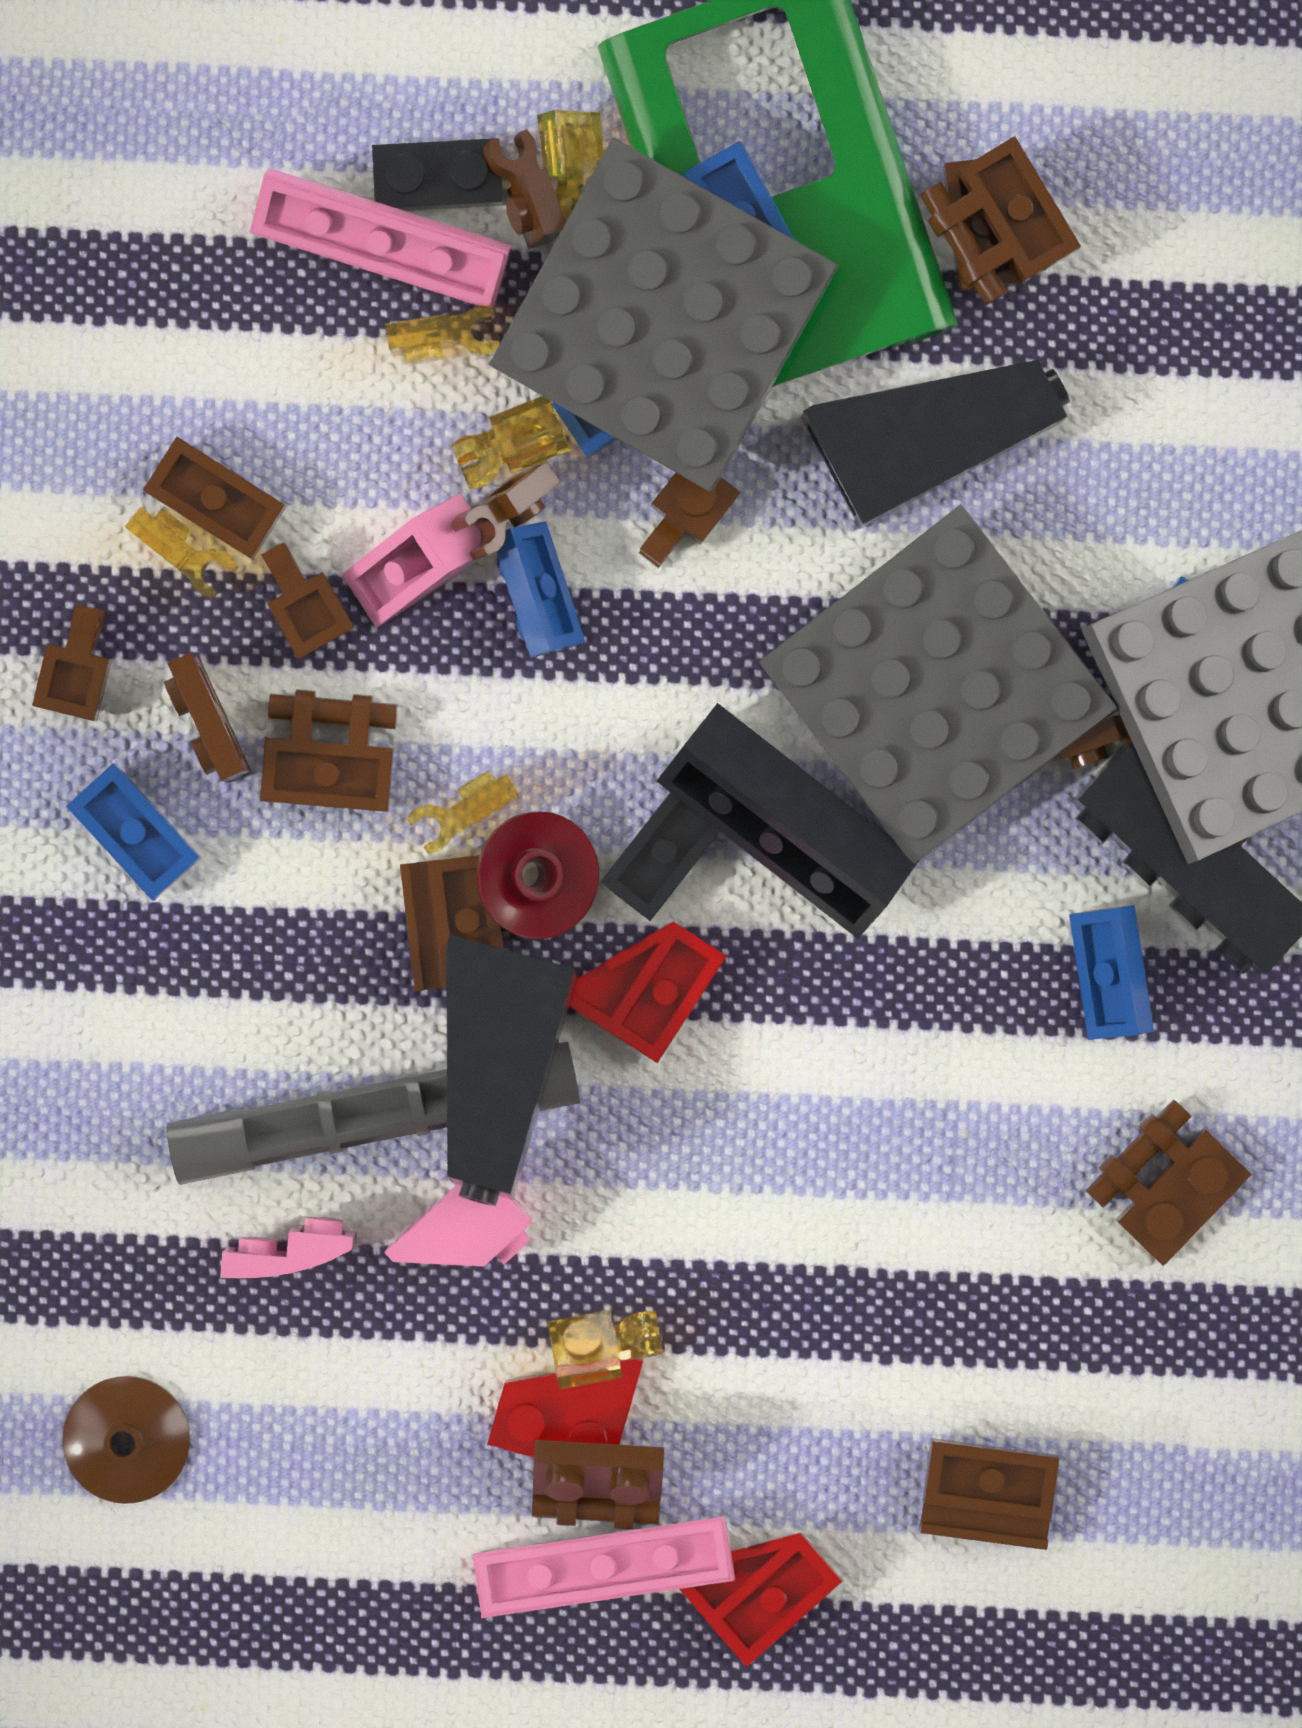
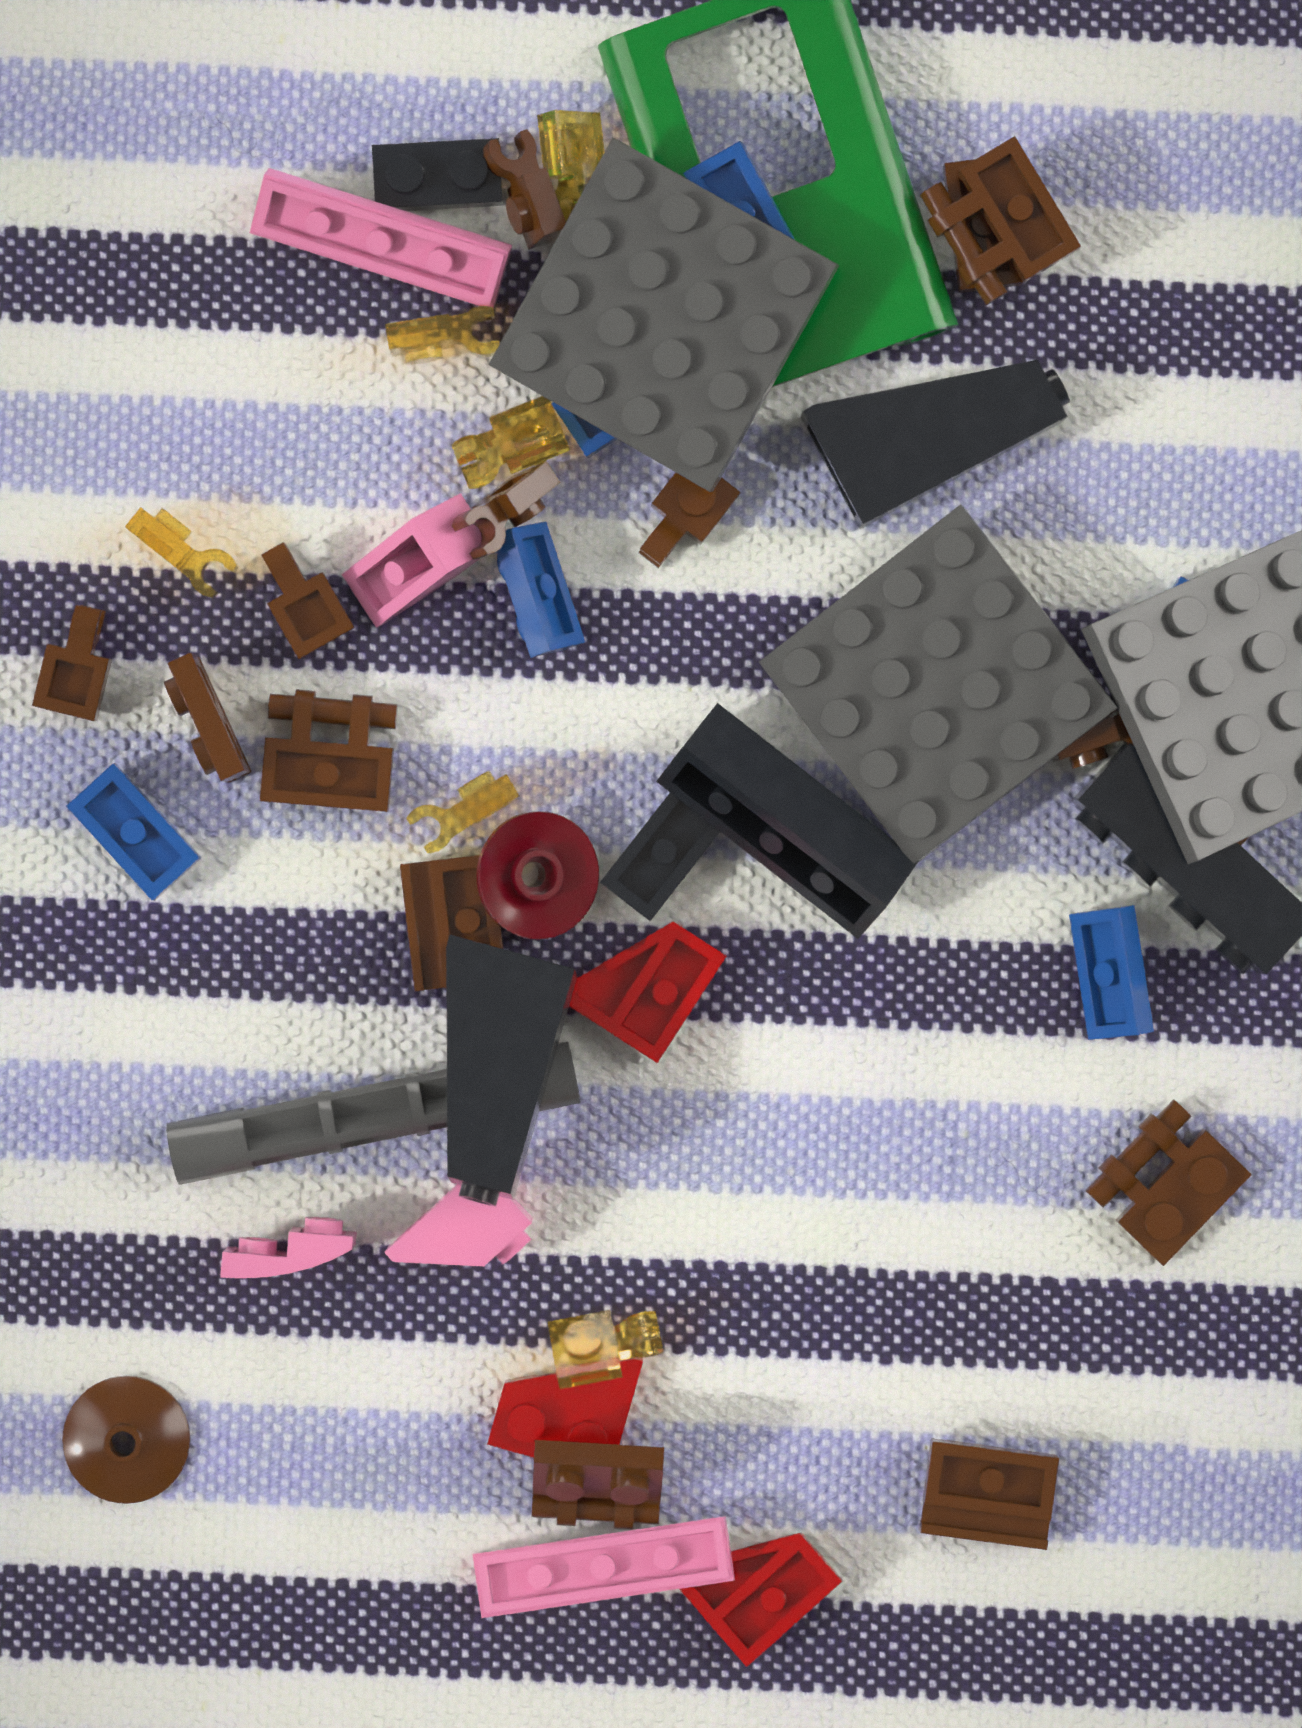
reddish brown plate [143,436,287,560] -> none

